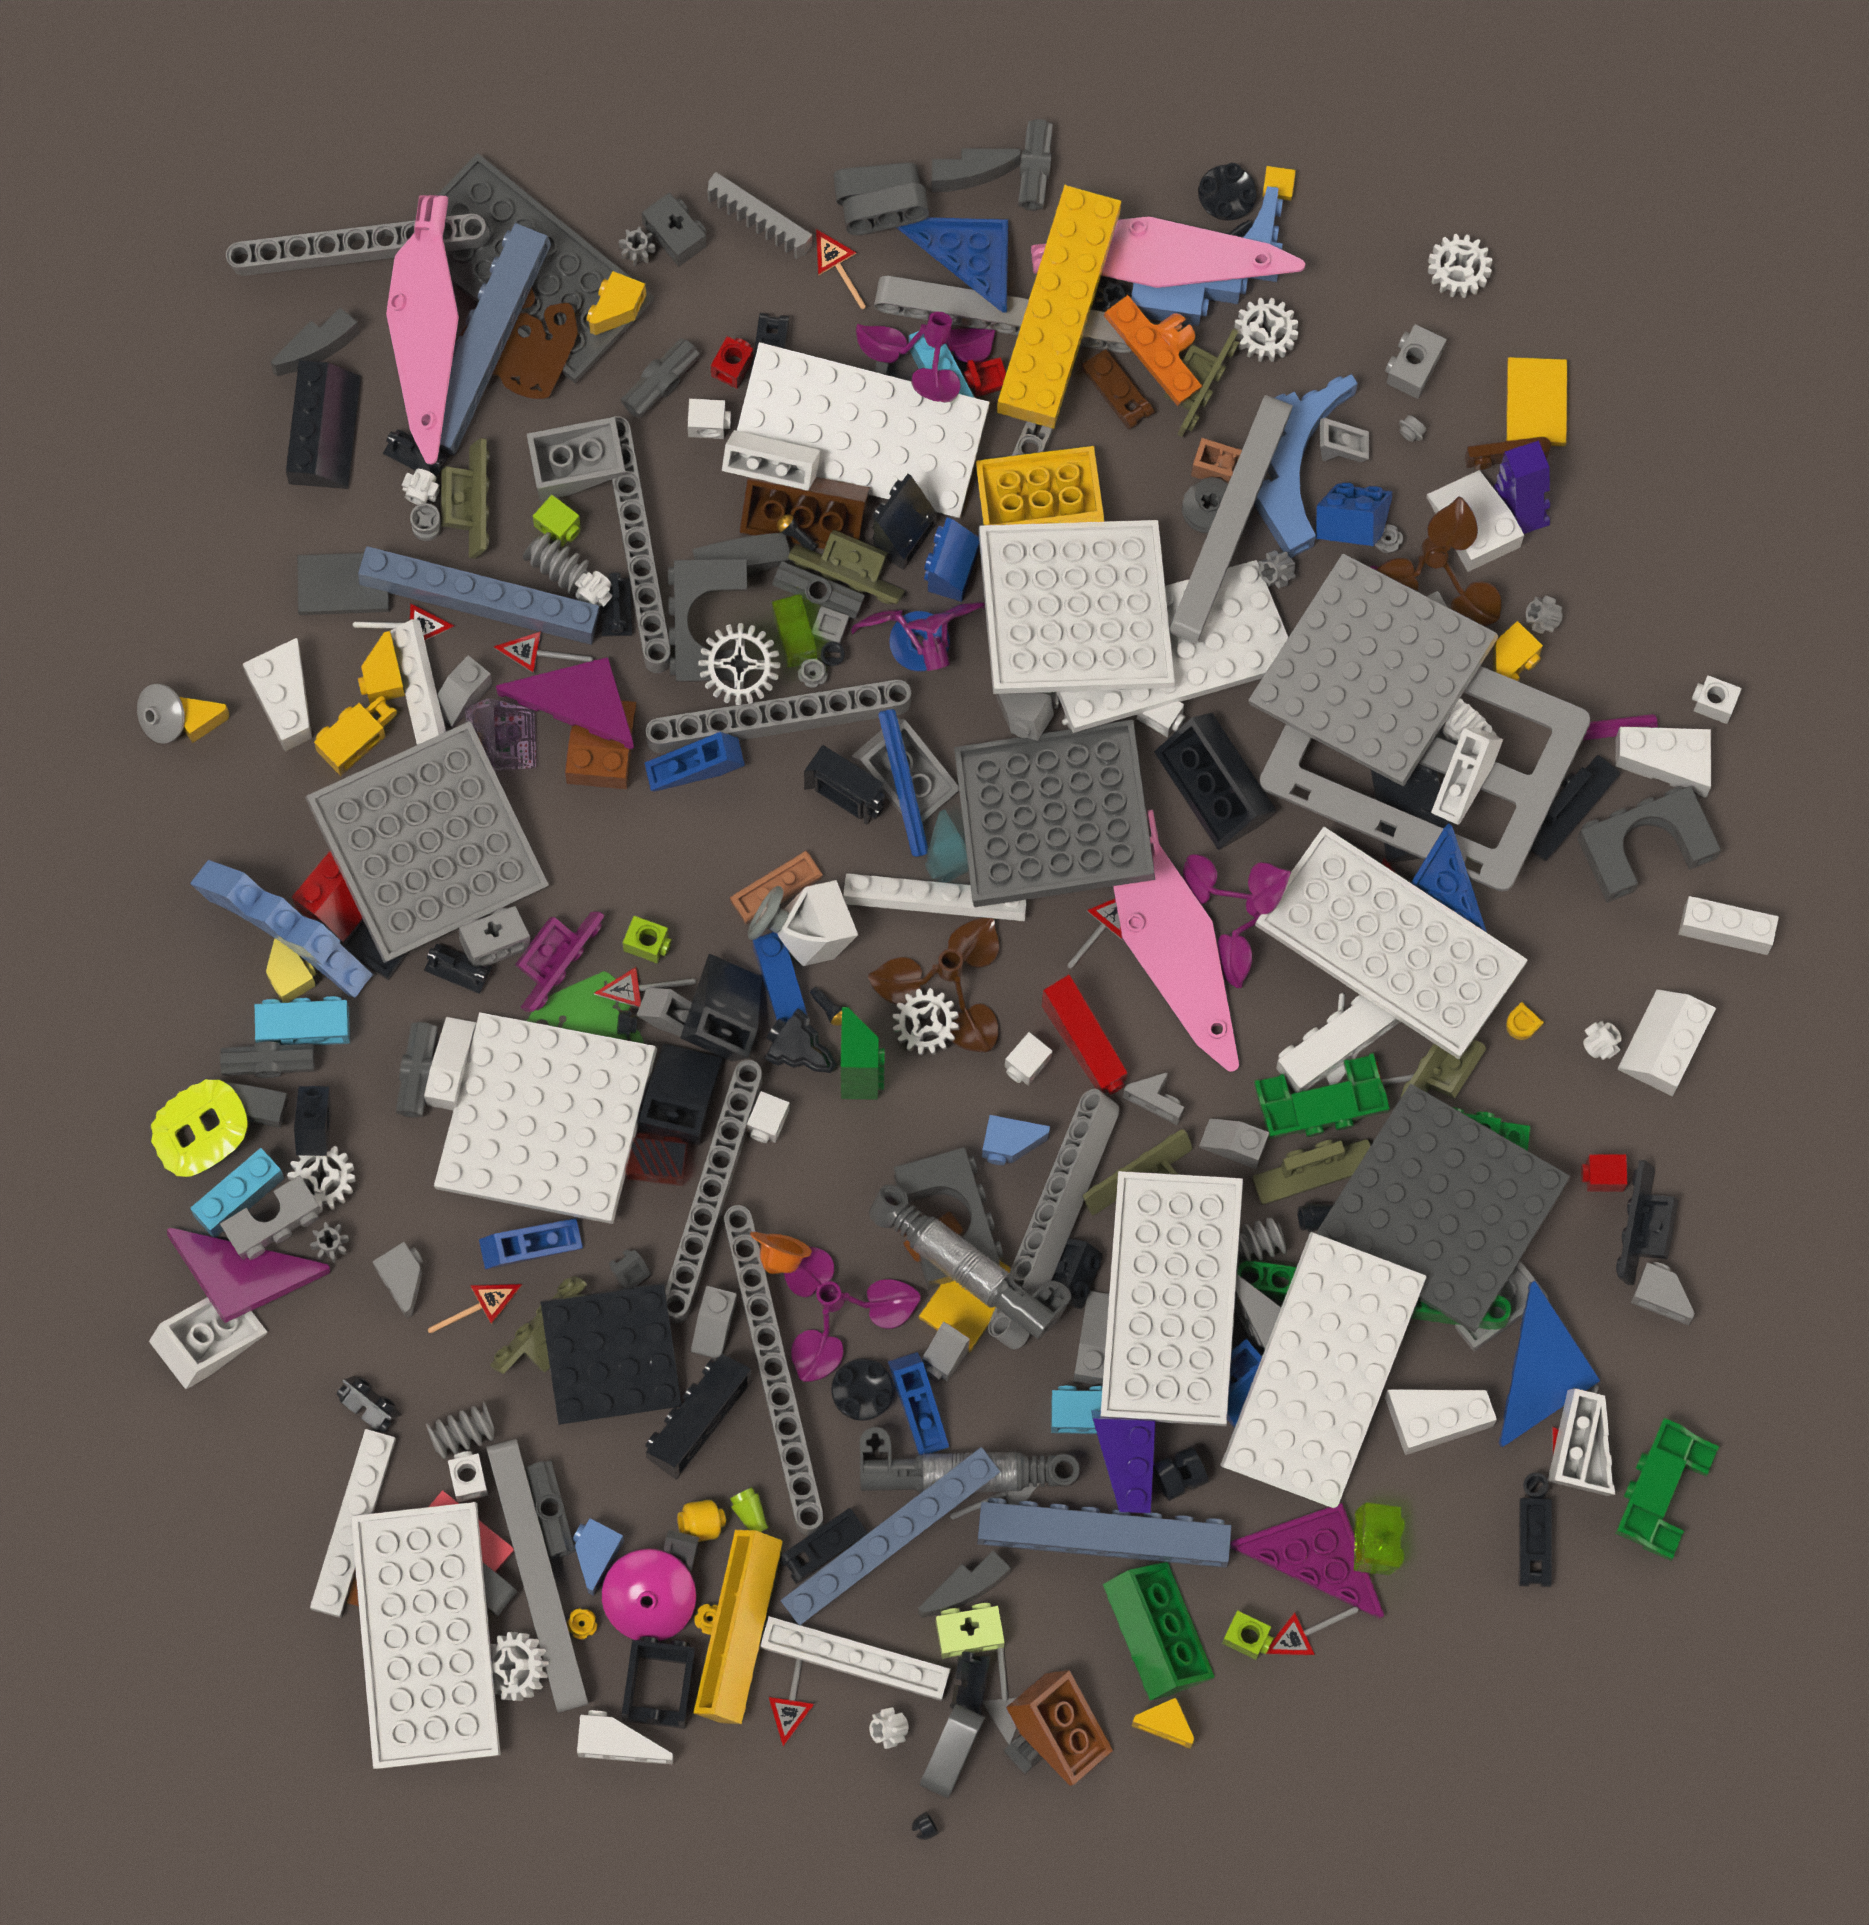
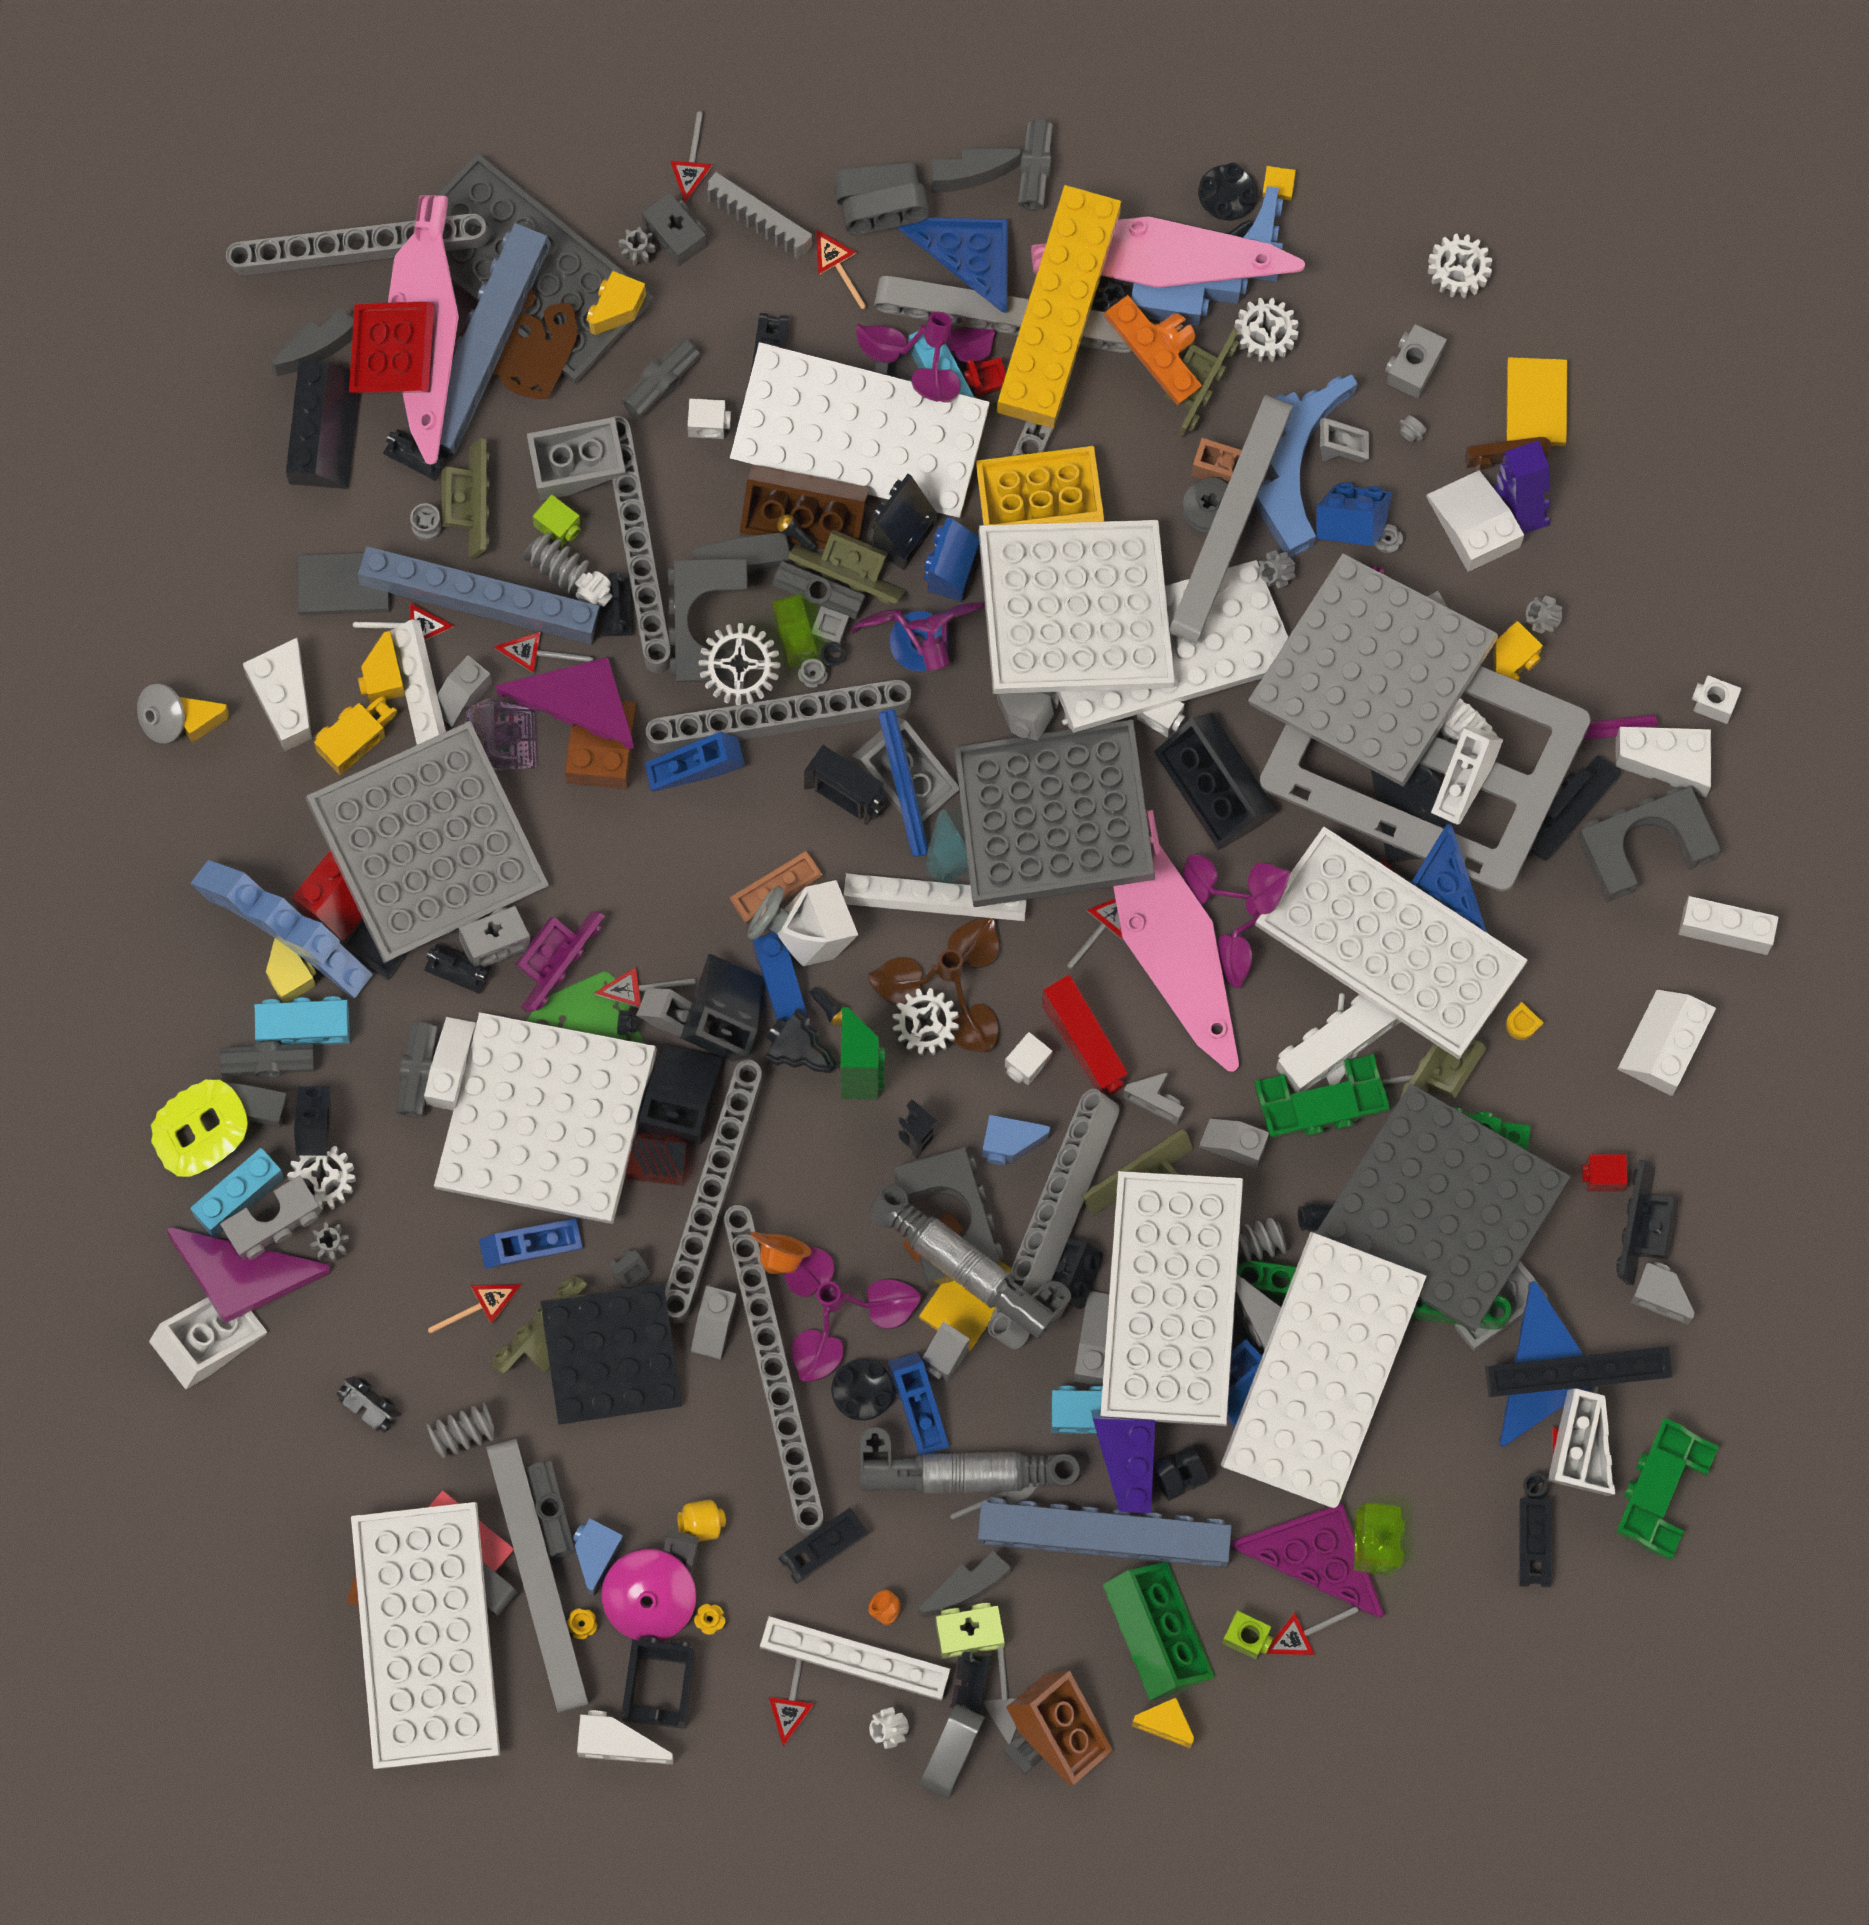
white plate [310,1429,396,1618] -> none
light grey slope [372,1242,424,1319] -> none
white gear [401,469,440,505] -> none
white brick [448,1451,488,1502] -> none
white gear [490,1632,549,1701] -> none
lime brick [623,916,672,964] -> none
black slope [645,1354,752,1480] -> none
yellow brick [693,1530,783,1724] -> none
red brick [710,336,754,389] -> none
white brick [722,430,820,491] -> none
lime cone [730,1487,768,1532] -> none
white brick [747,1091,790,1143] -> none
sand blue brick [780,1447,1001,1626] -> none
black hinge [912,1812,939,1840] -> none
reddish brown plate [1081,349,1154,430] -> none
olive bracket [1252,1140,1370,1205] -> none
reddish brown plant [1376,496,1501,626] -> none
white wedge [1385,1390,1497,1455] -> none
white gear [1583,1021,1622,1060] -> none
none -> red plate [349,301,434,394]
none -> piece [670,111,713,204]
none -> orange tile [868,1590,901,1625]
none -> black hinge [898,1099,938,1158]
none -> black plate [1485,1347,1673,1397]

